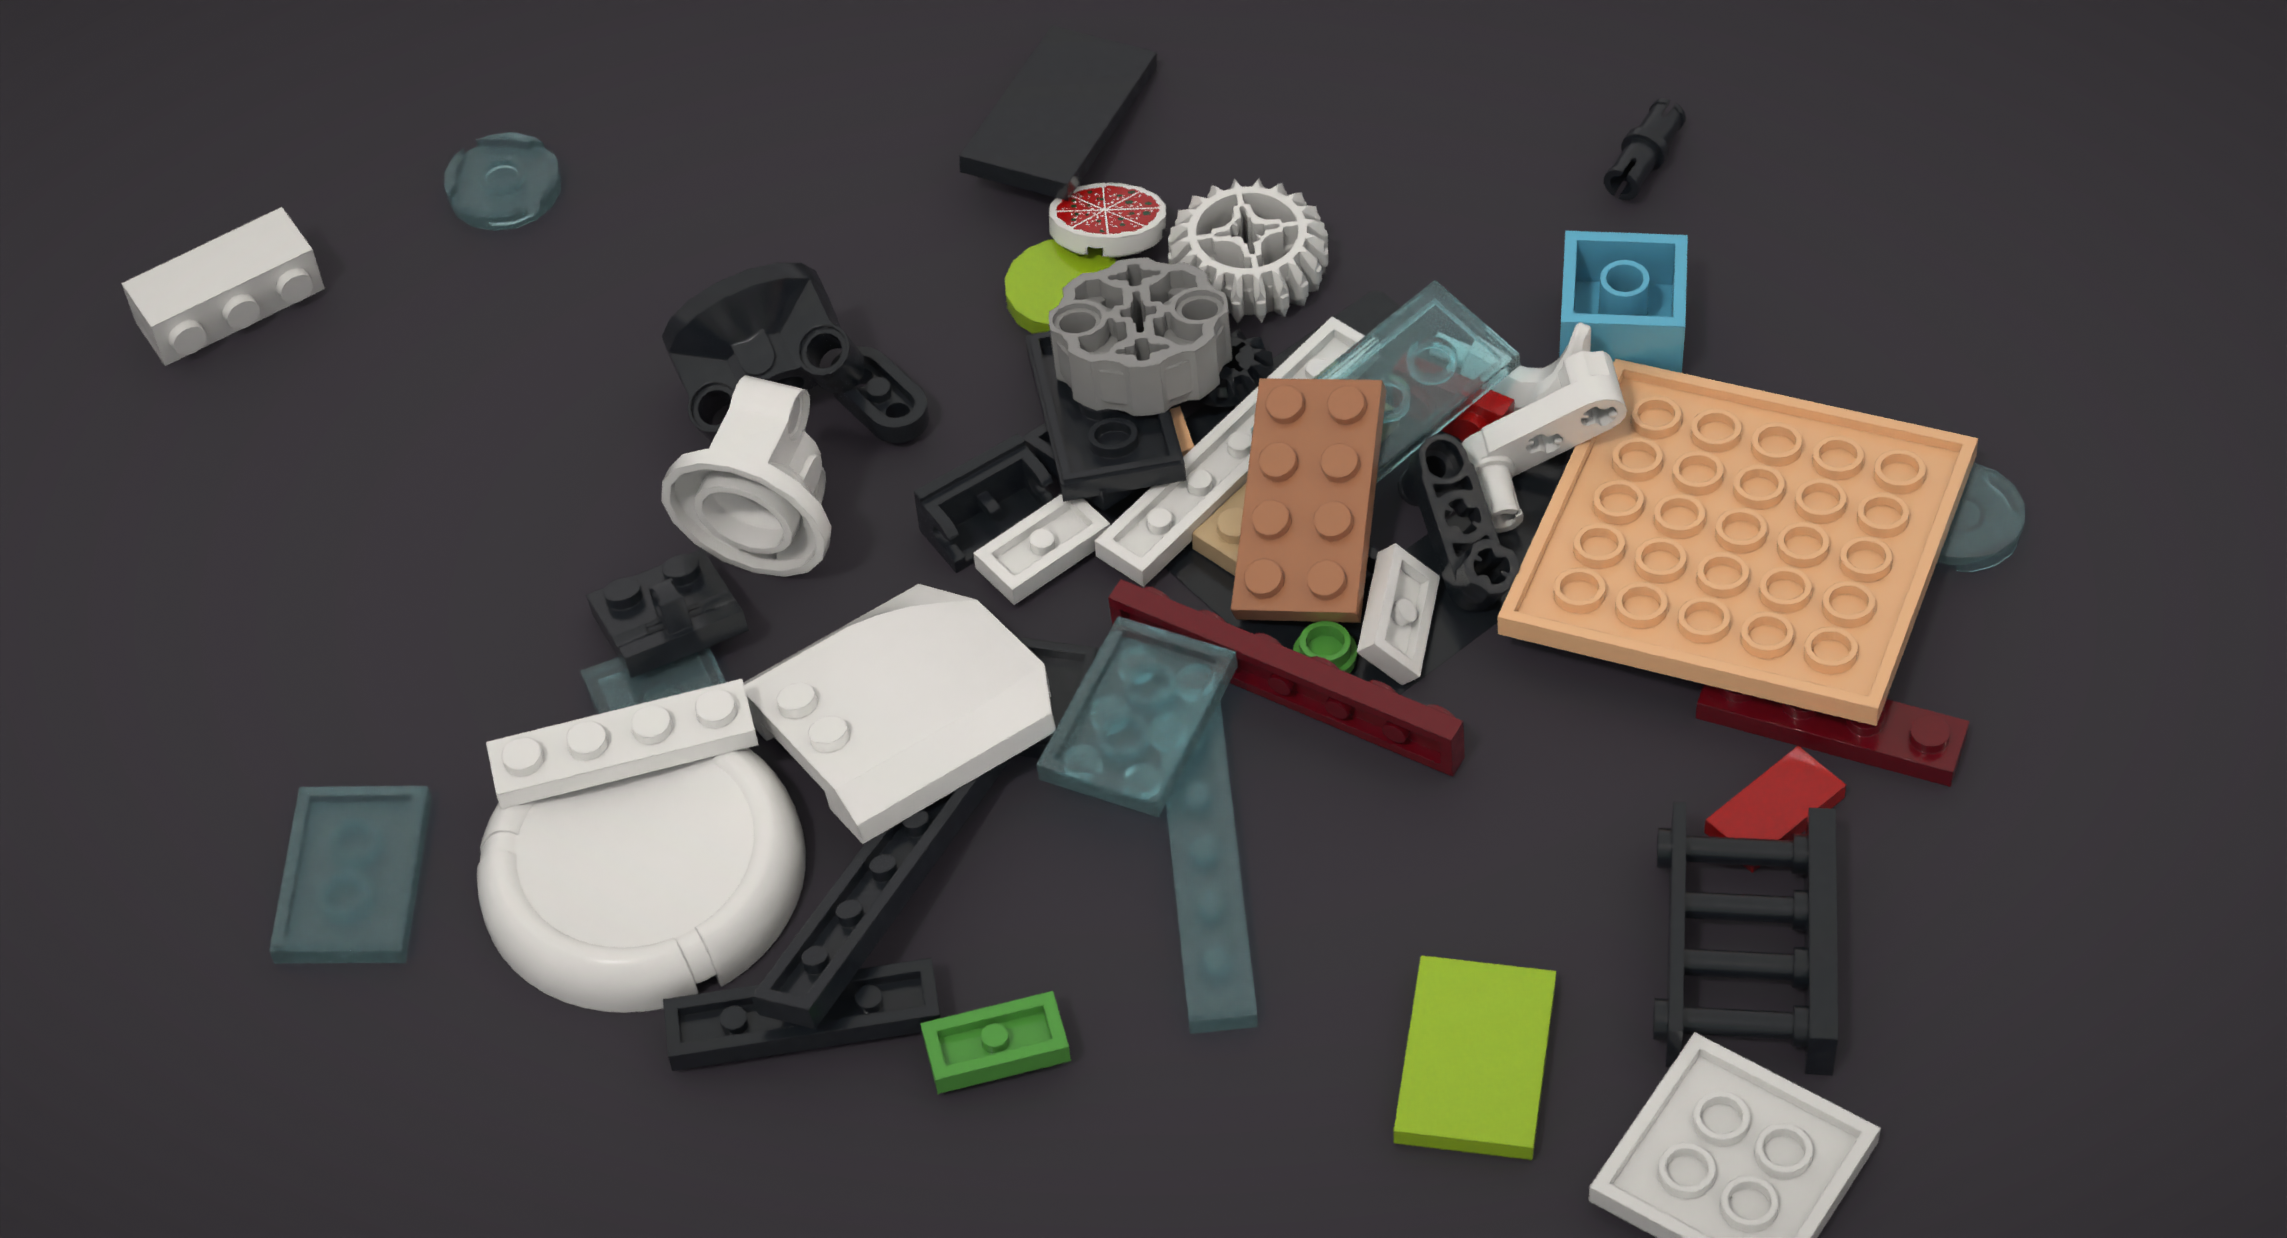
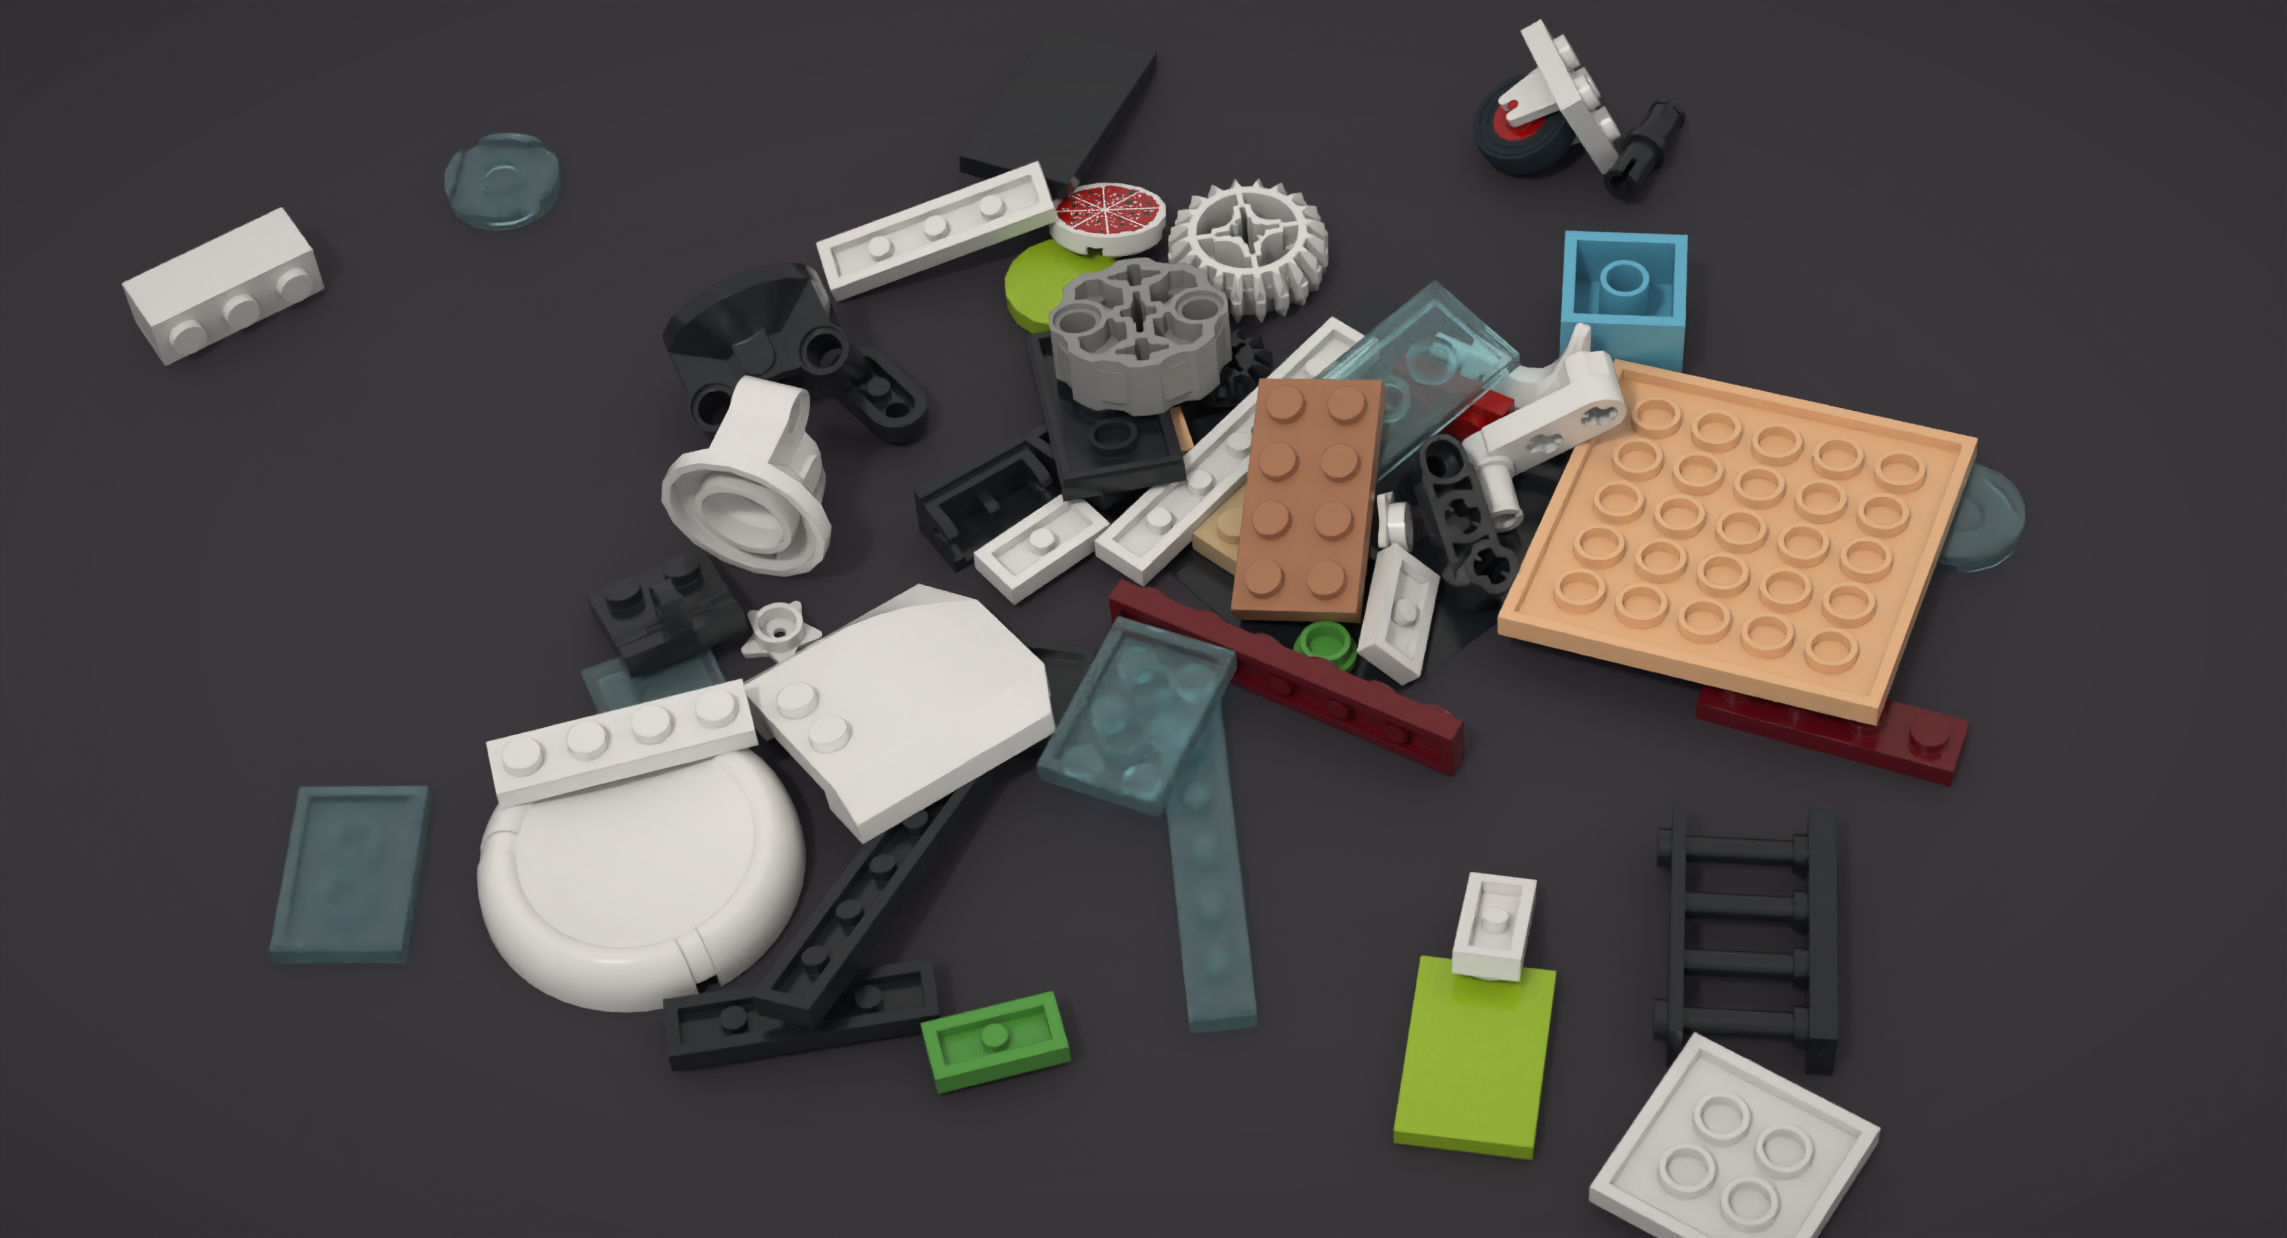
red tile [1704,746,1846,873] -> none
none -> white plate [741,601,822,663]
none -> white plate [816,161,1059,302]
none -> white plate [1377,491,1413,552]
none -> white plate [1451,872,1537,982]
none -> plate [1473,19,1622,175]

